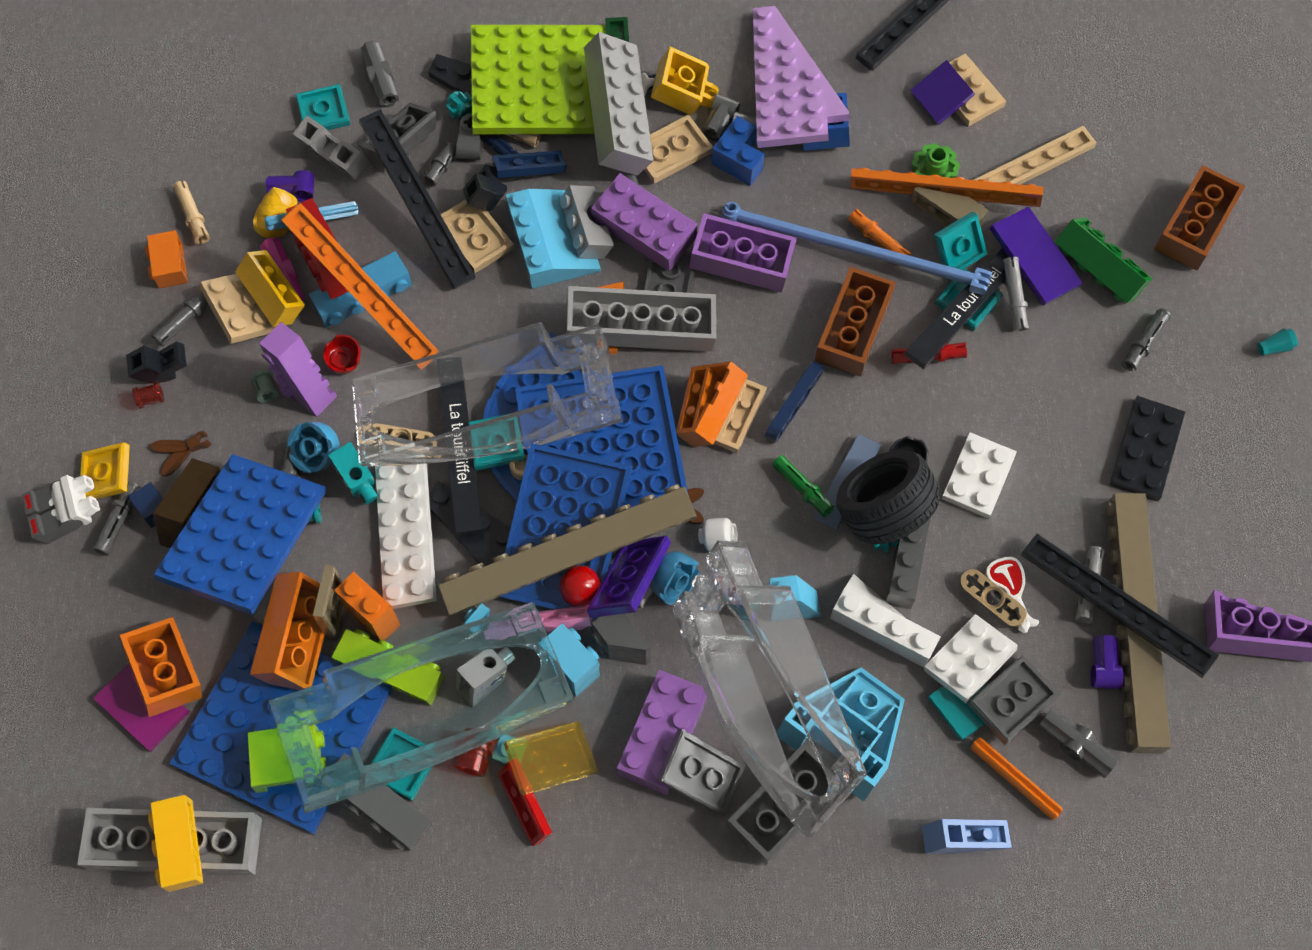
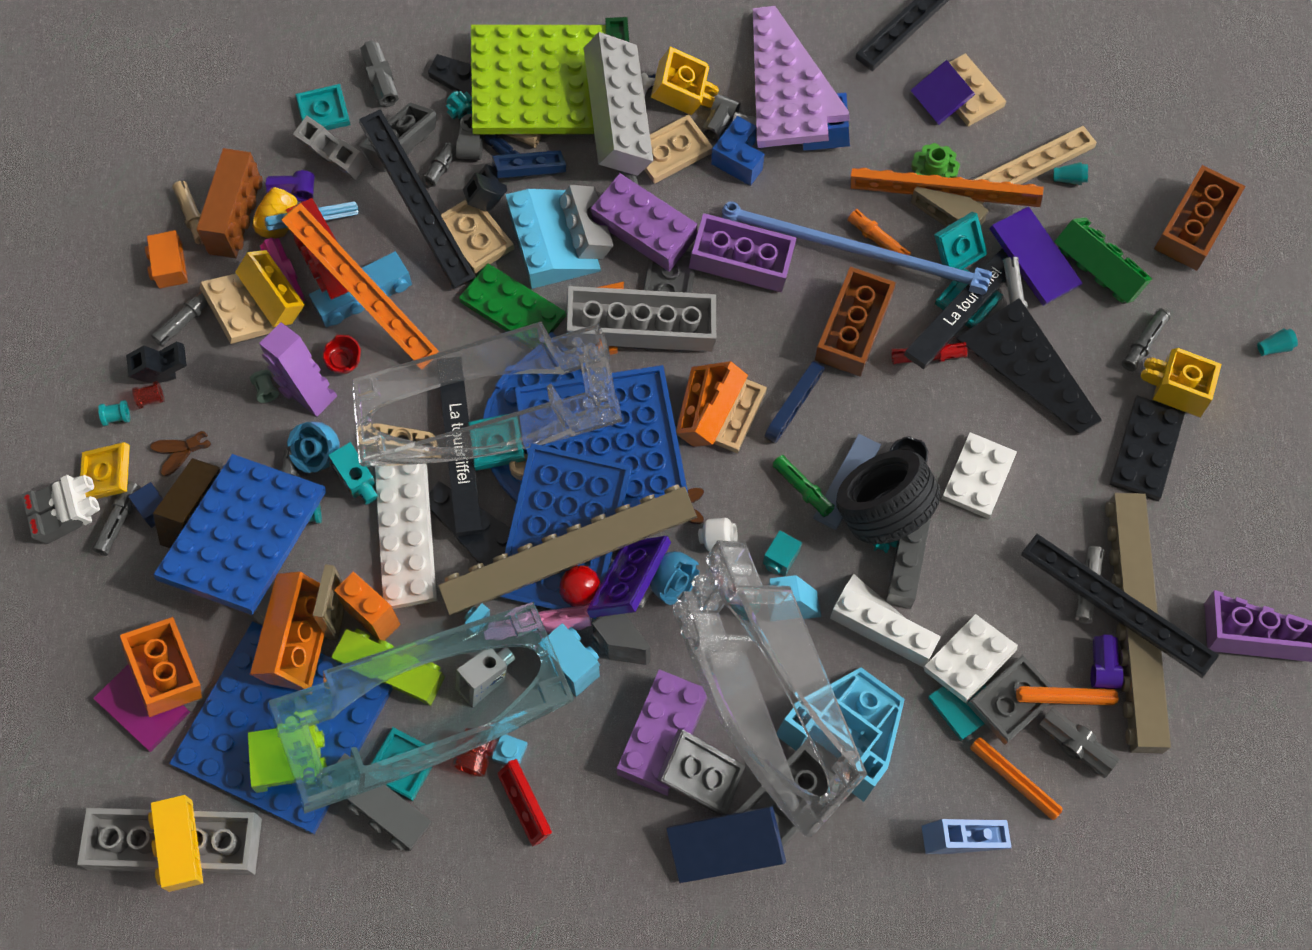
clear yellow tile [504,721,598,795] -> none
tan beam [961,569,1027,627] -> none
piece [985,557,1039,633] -> none
none -> teal bush [98,400,130,426]
none -> dark orange brick [196,148,263,258]
none -> green plate [459,263,566,348]
none -> dark blue tile [666,806,786,883]
none -> teal brick [763,531,802,576]
none -> black wing [956,298,1102,435]
none -> orange axle [1016,686,1119,705]
none -> teal cone [1053,162,1088,185]
none -> yellow hinge [1140,348,1222,418]

